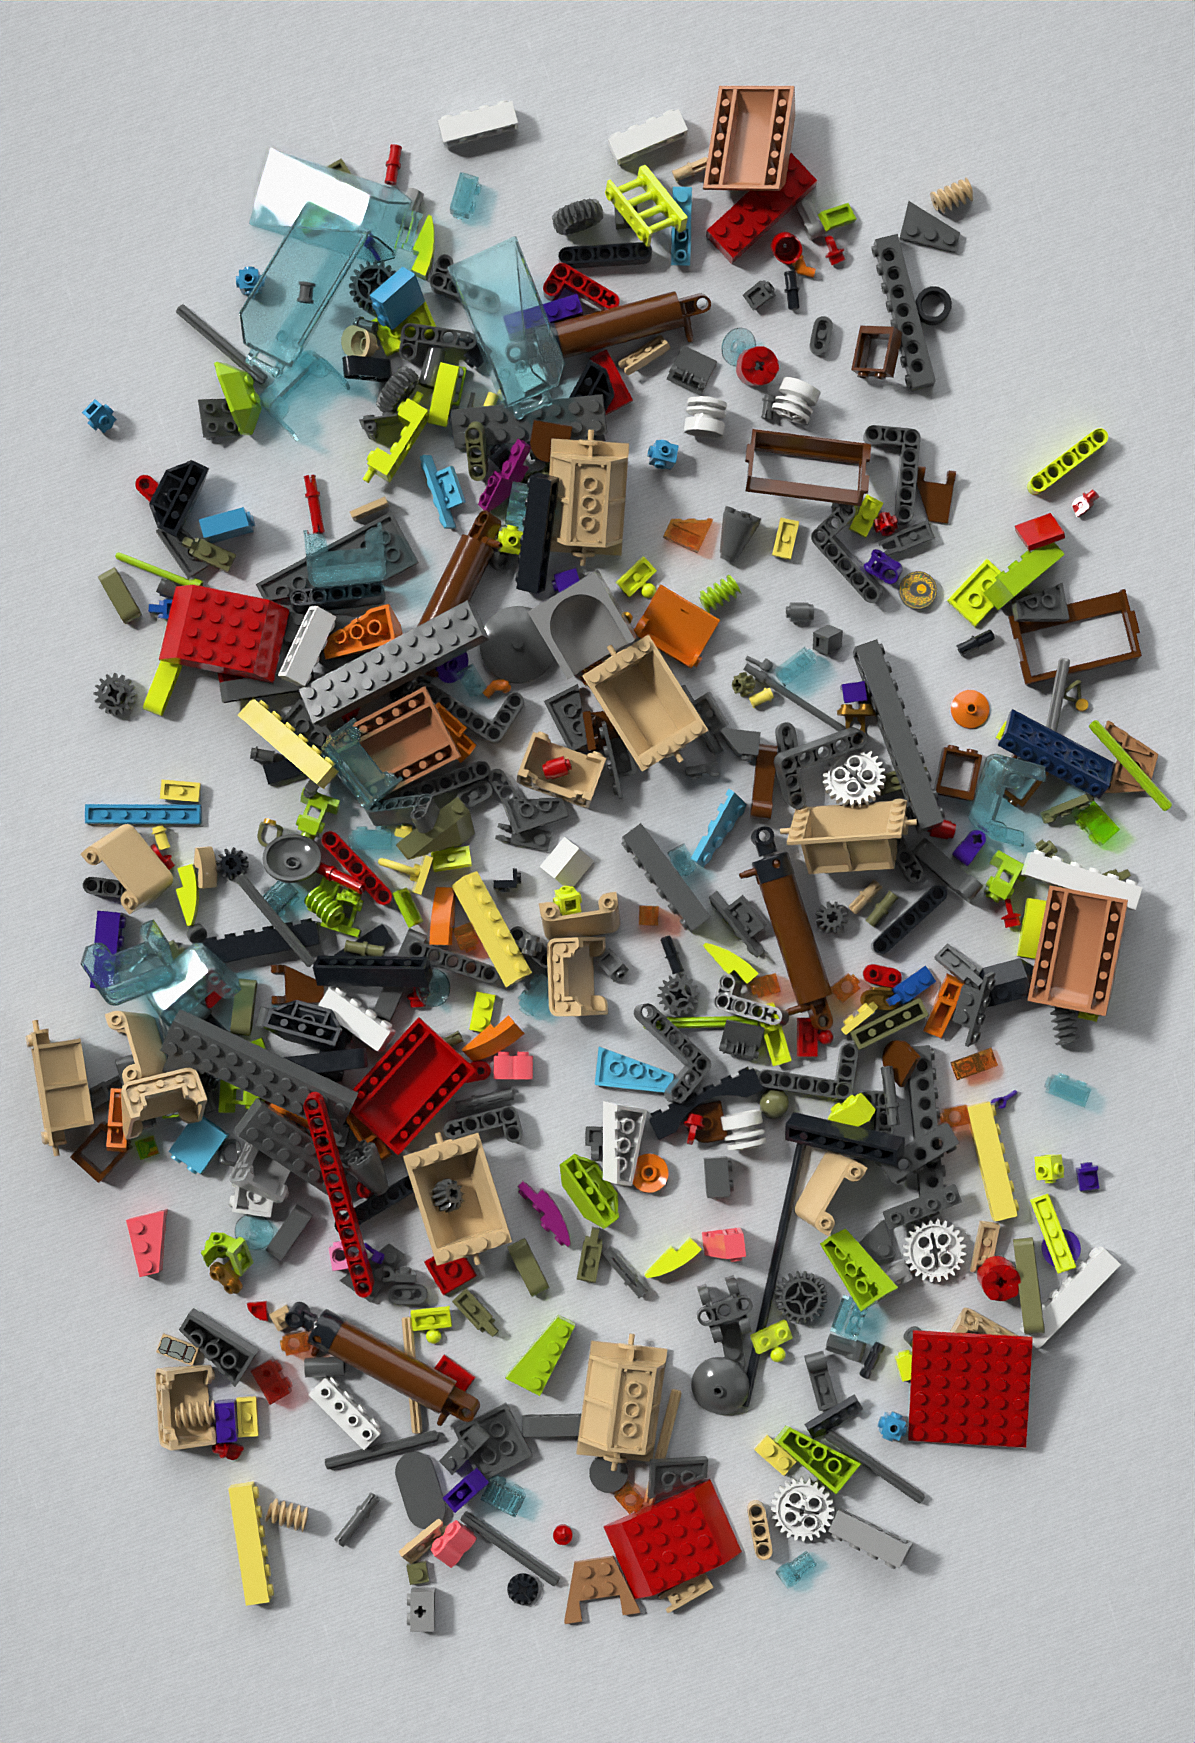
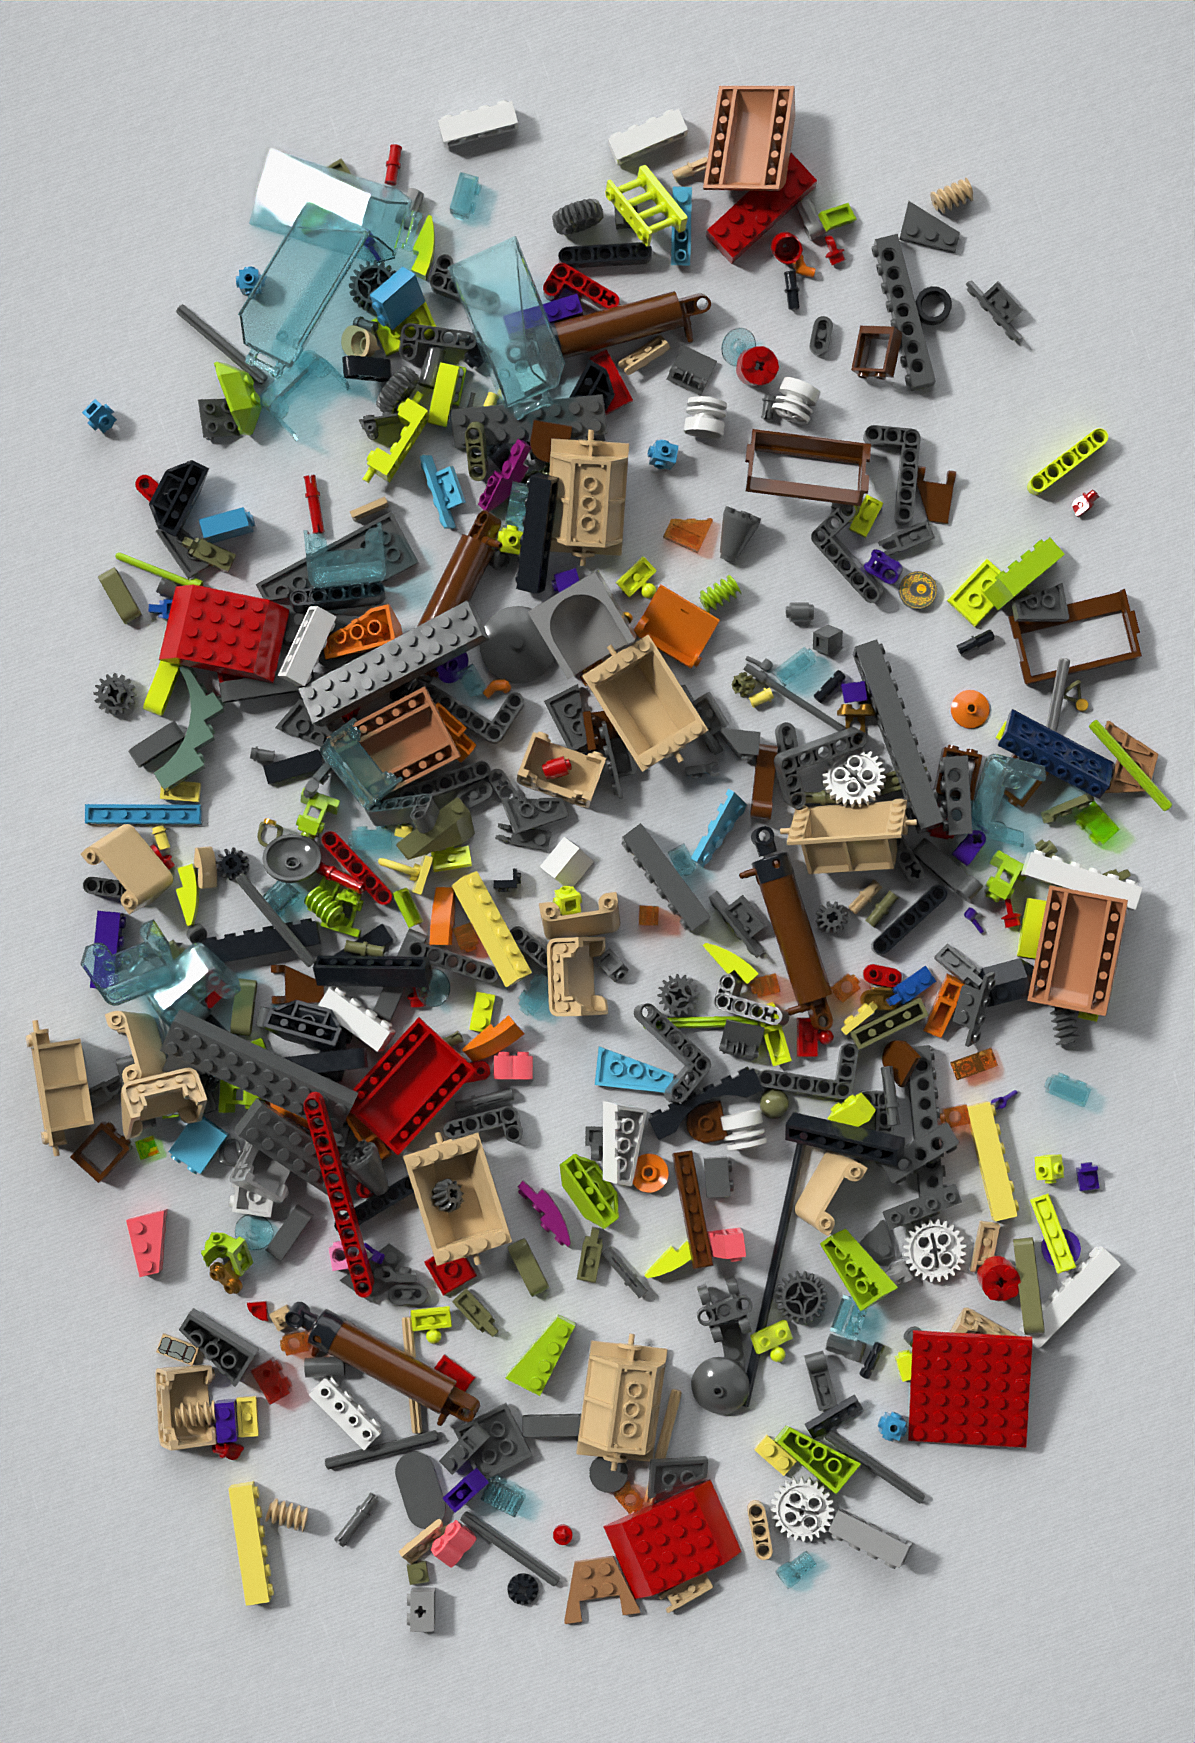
orange slope [106,1088,128,1152] -> none
light yellow brick [238,698,339,789] -> none
dark grey bush [297,281,316,304] -> none
dark grey gear [519,934,543,956] -> none
black axle [660,935,684,975] -> none
red piece [683,1113,704,1145] -> none
dark grey bracket [743,280,776,311] -> none
light yellow plate [772,517,799,560] -> none
red gear [873,512,898,536] -> none
red tile [1015,513,1065,551] -> none
none -> dark grey beam [128,721,185,768]
none -> sand green arch [154,665,225,792]
none -> reddish brown tile [672,1150,713,1269]
none -> olive pin [804,790,843,805]
none -> black axle [814,670,846,703]
none -> dark grey brick [939,756,972,835]
none -> dark purple hand [964,907,984,934]
none -> dark grey bracket [966,280,1024,341]

